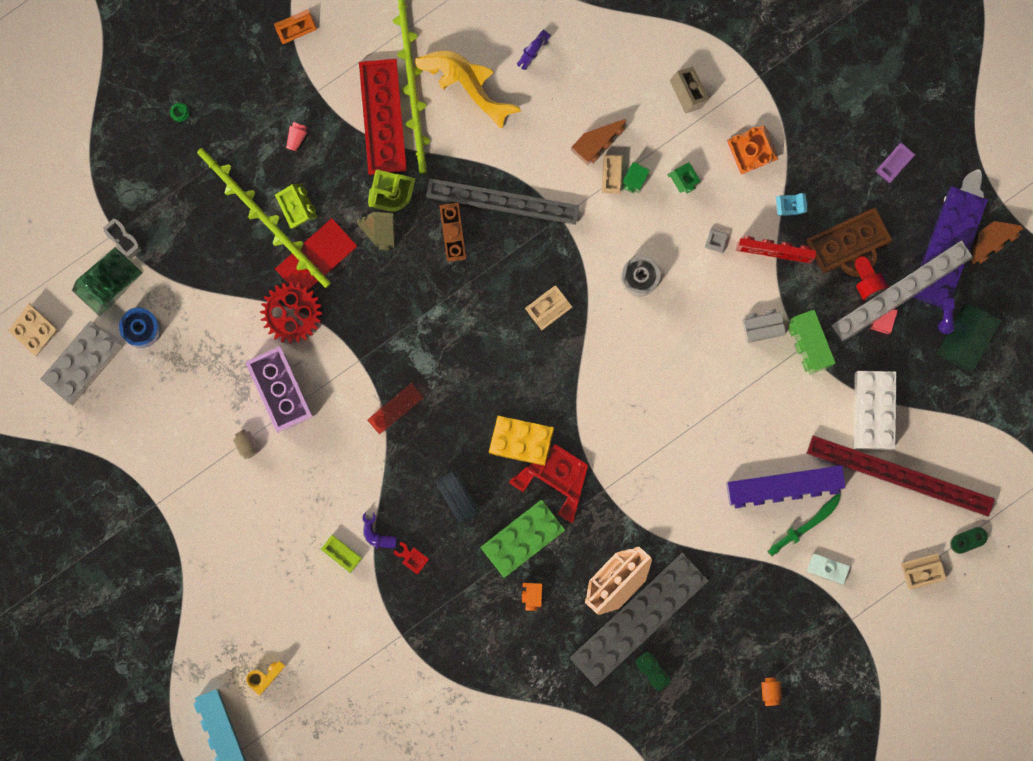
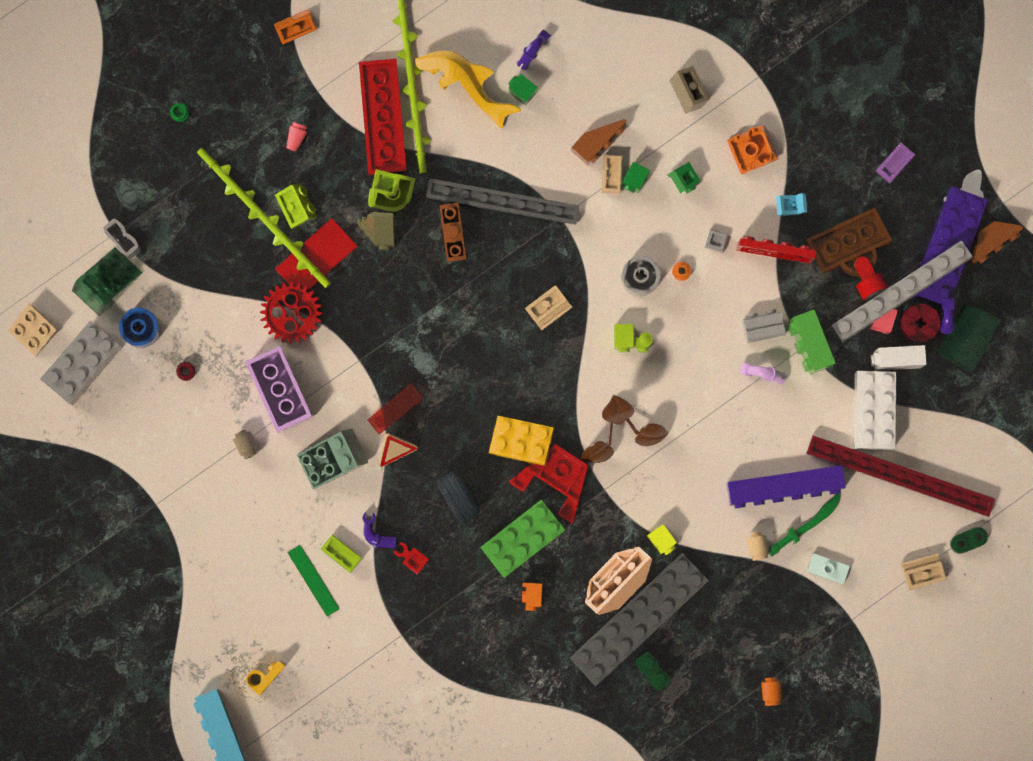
none -> dark red plate [176,362,196,381]
none -> green sticker [287,545,339,617]
none -> sand green slope [297,428,368,490]
none -> piece [379,433,418,467]
none -> green brick [508,74,538,106]
none -> reddish brown plant [581,395,668,463]
none -> lime brick [614,324,653,353]
none -> neon yellow brick [647,524,677,555]
none -> orange plate [672,262,691,281]
none -> lavender piece [739,363,786,384]
none -> tan brick [747,532,769,561]
none -> white brick [871,345,926,371]
none -> dark red brick [898,304,940,344]

